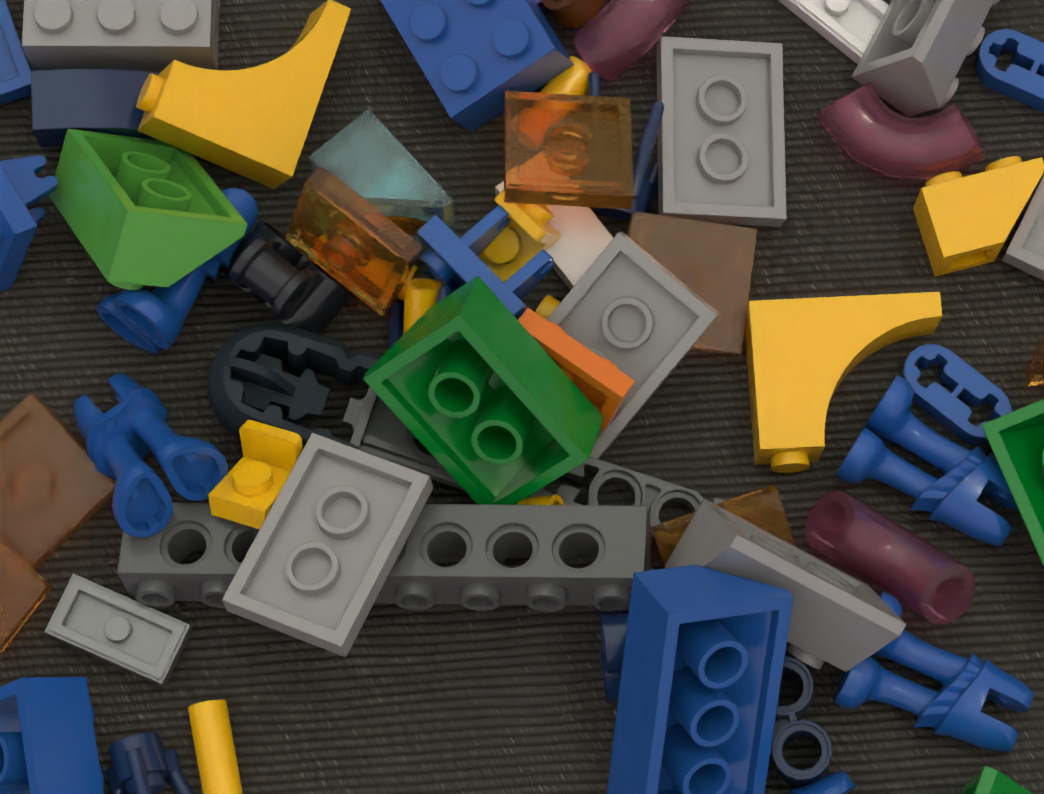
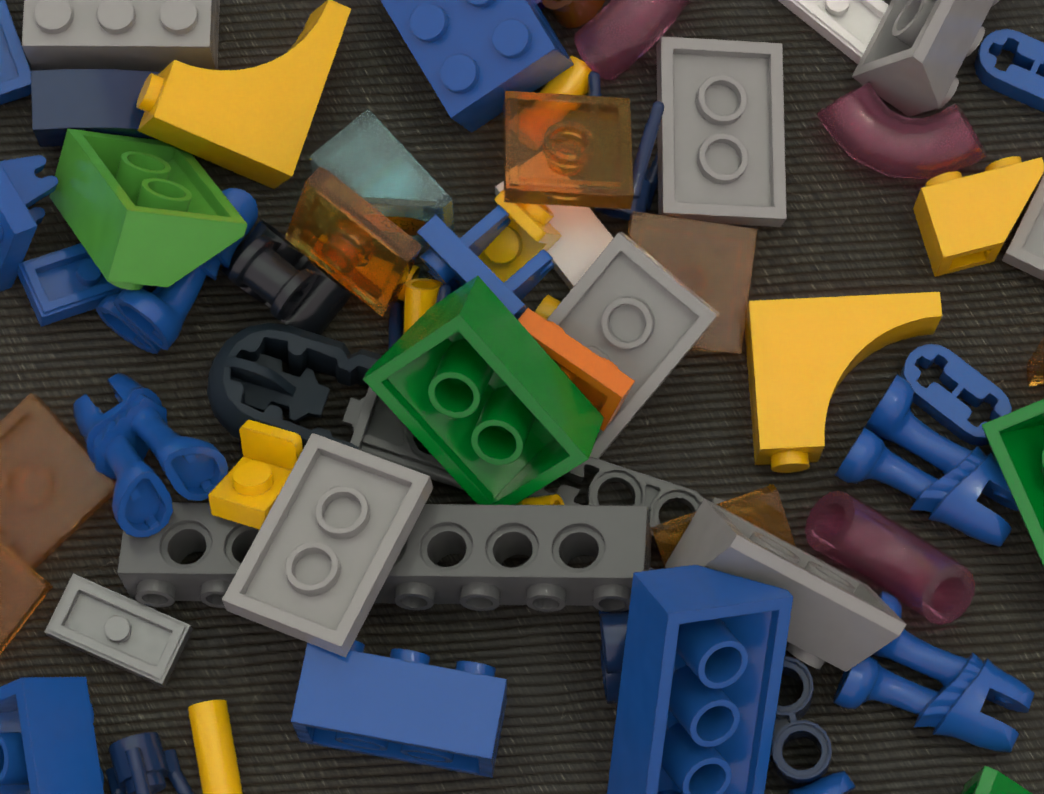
none -> blue plate [17,243,157,327]
none -> blue brick [291,640,507,778]

